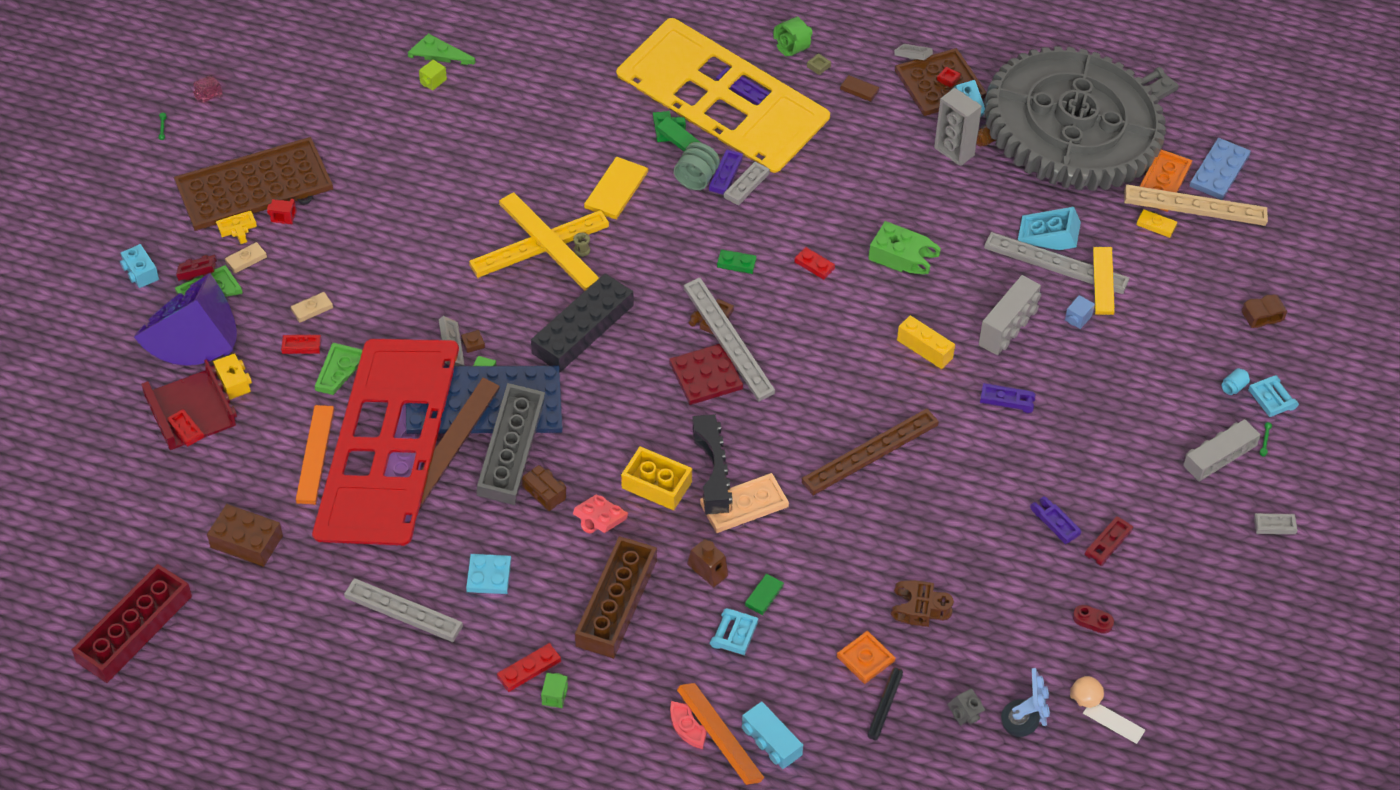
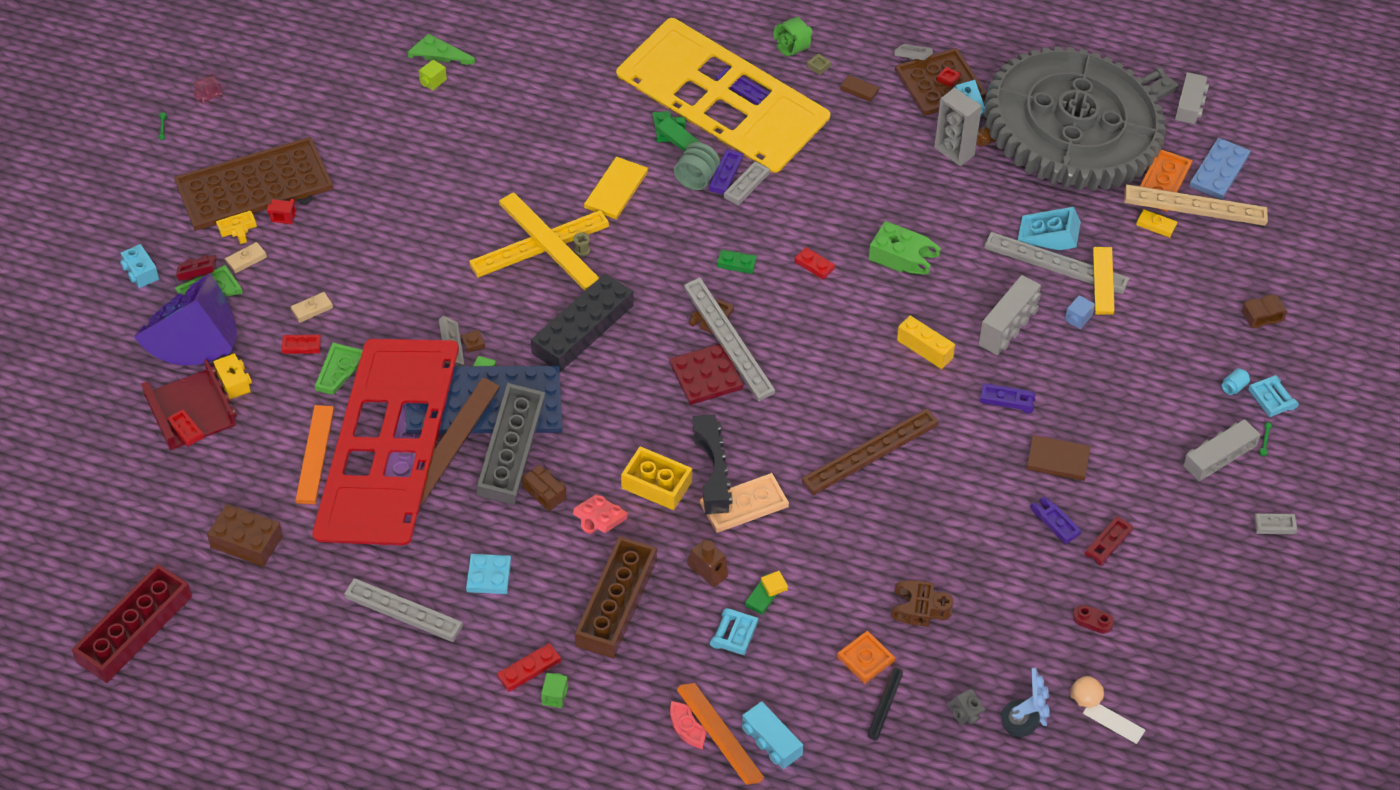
none -> yellow tile [761,571,788,597]
none -> reddish brown tile [1027,435,1091,481]
none -> light grey brick [1175,72,1209,124]

